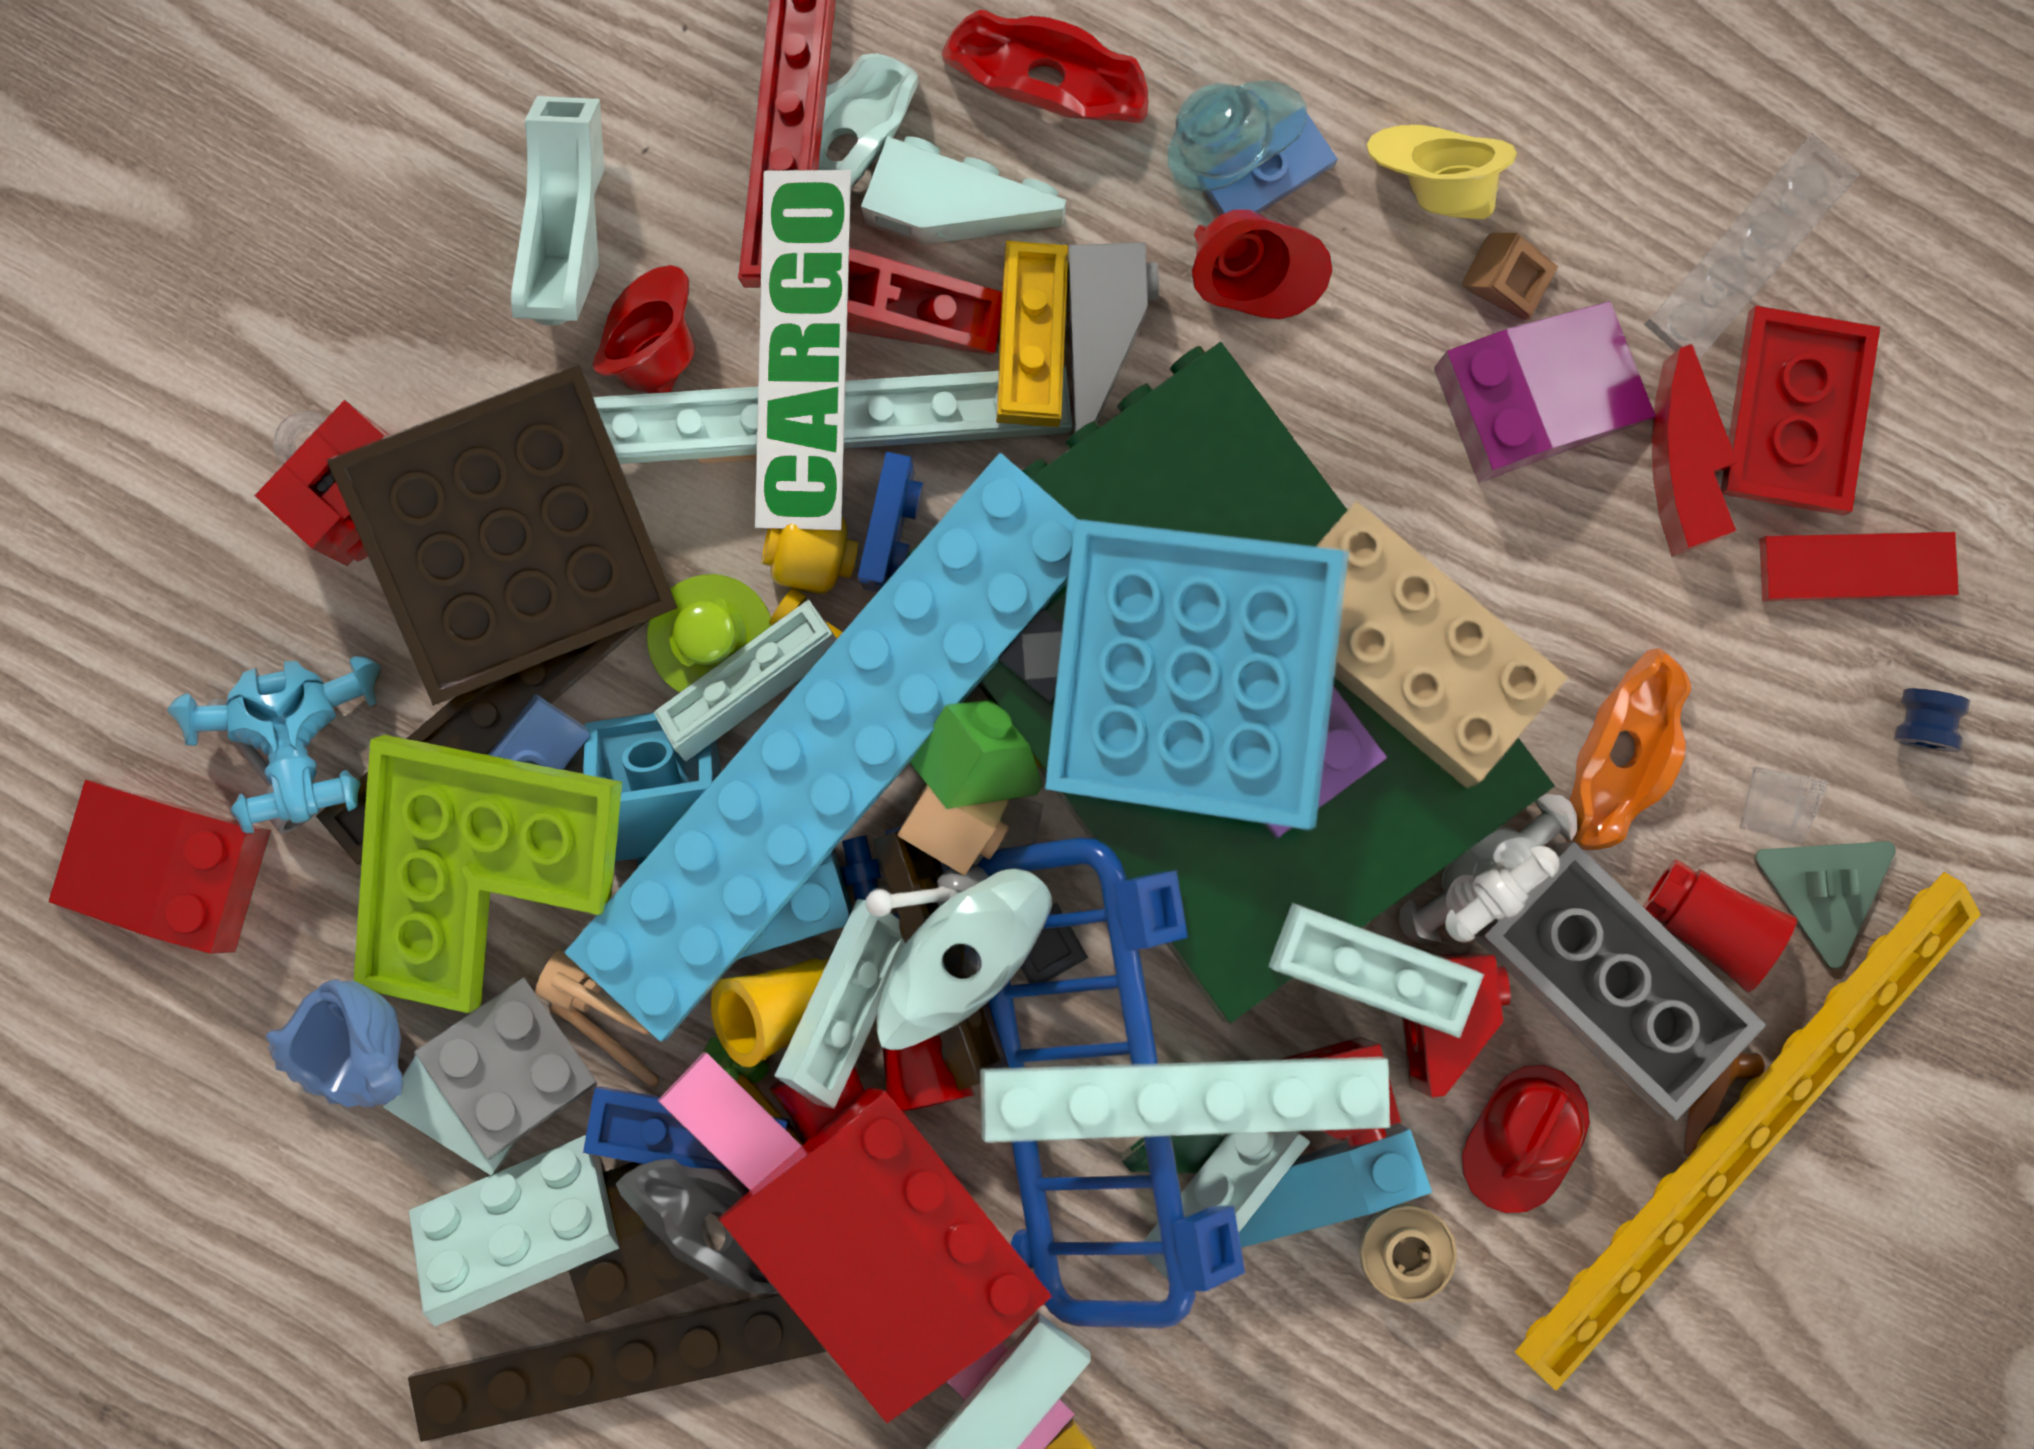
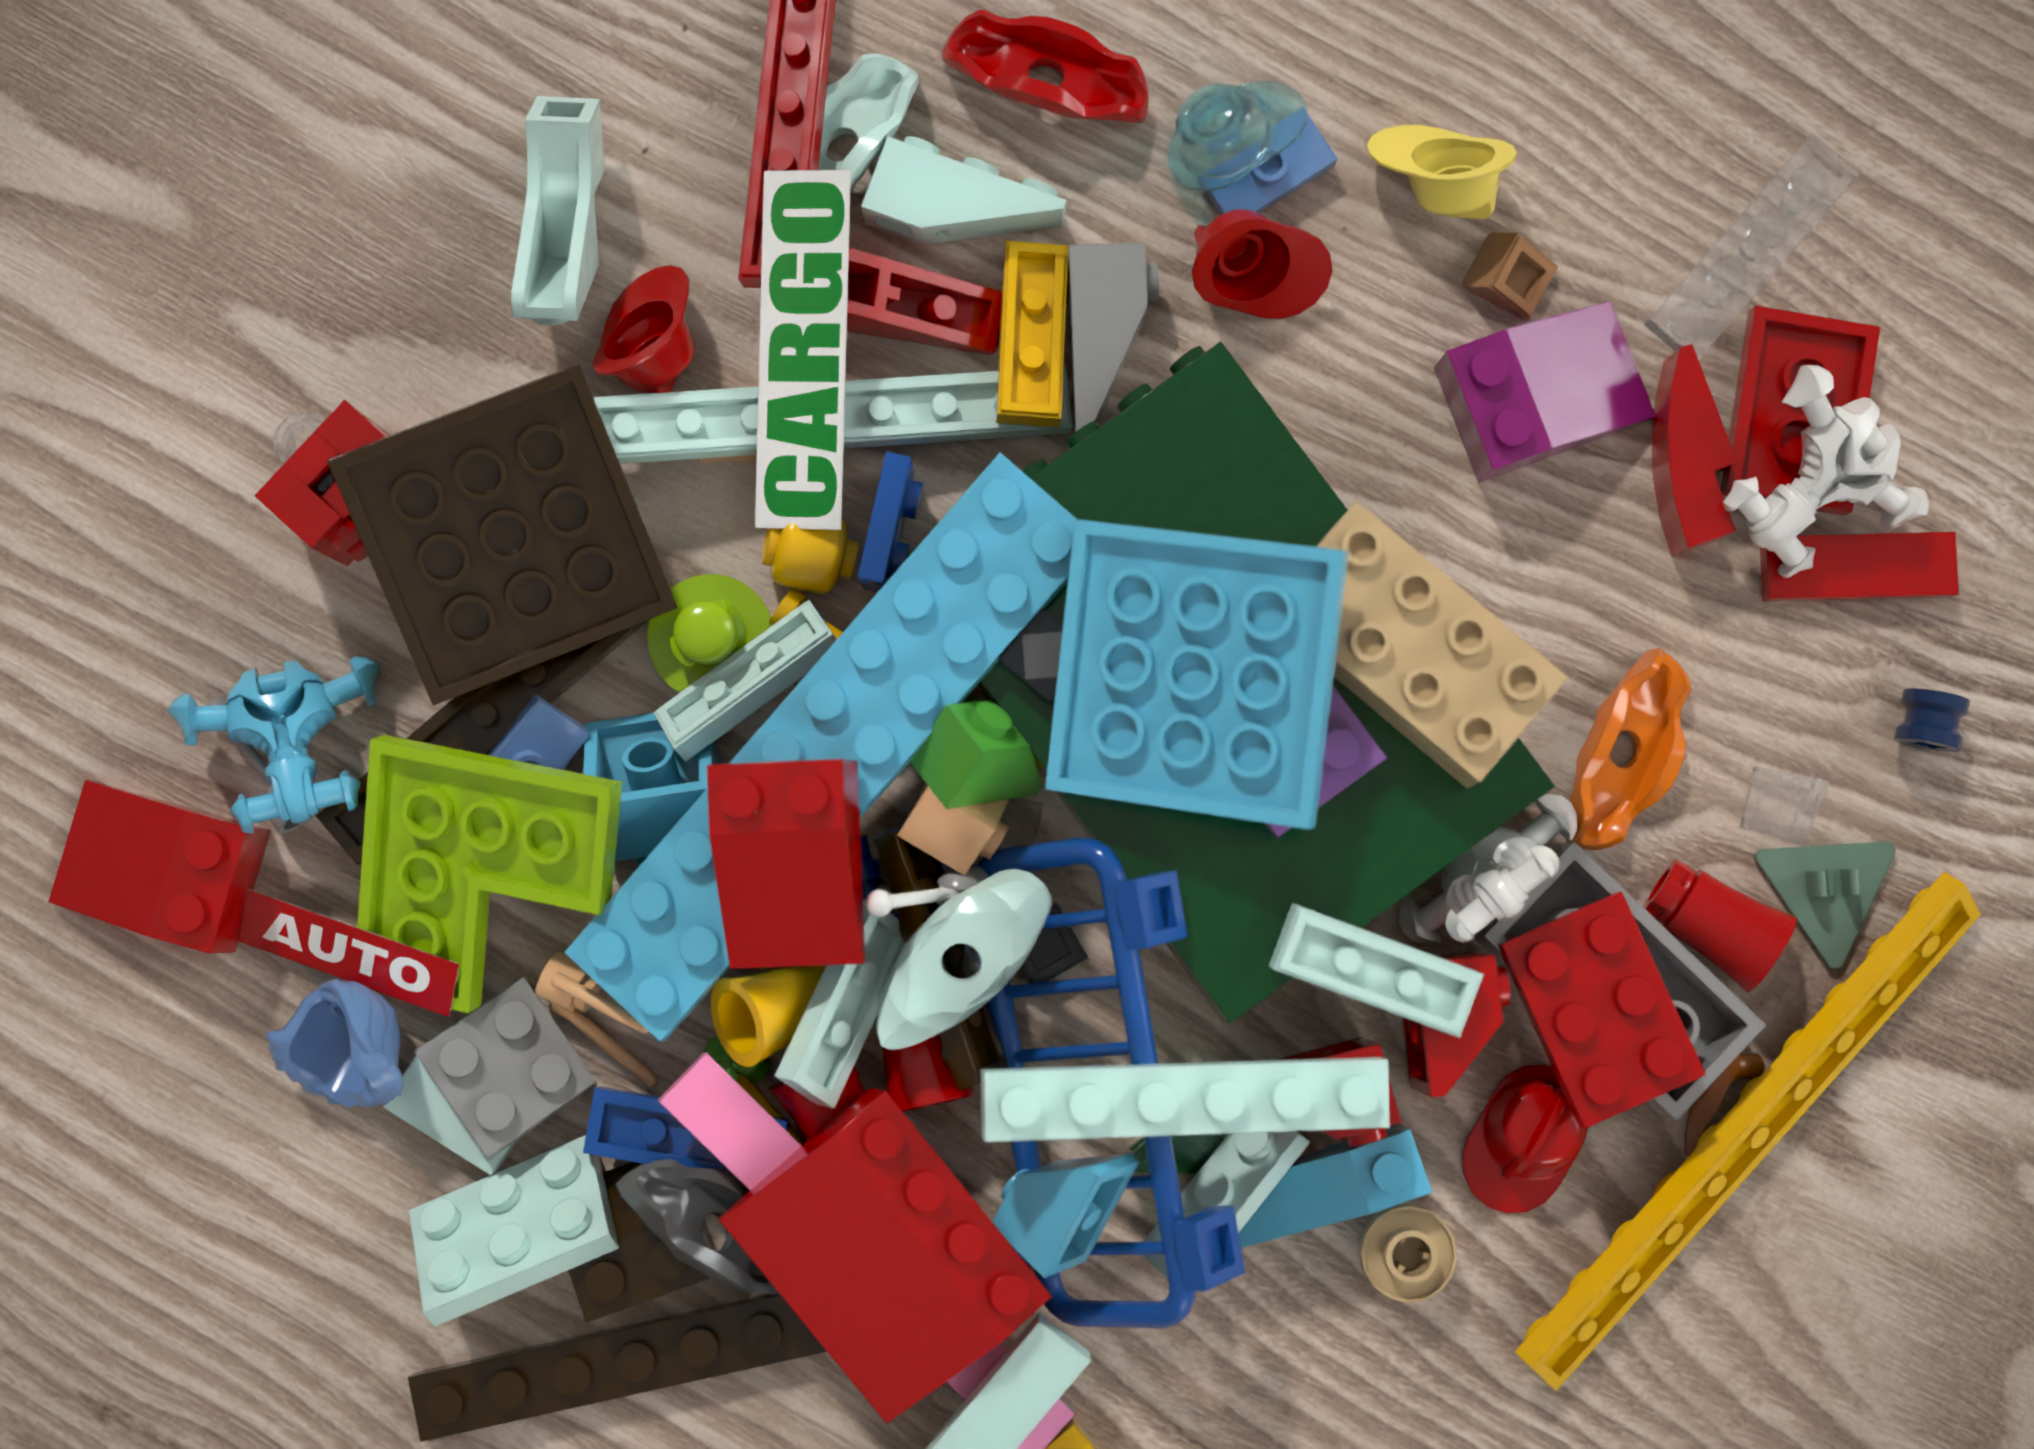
none -> red sticker [239,889,459,1017]
none -> red slope [707,759,865,969]
none -> medium azure slope [992,1153,1140,1278]
none -> red plate [1497,891,1706,1129]
none -> white piece [1723,365,1929,578]

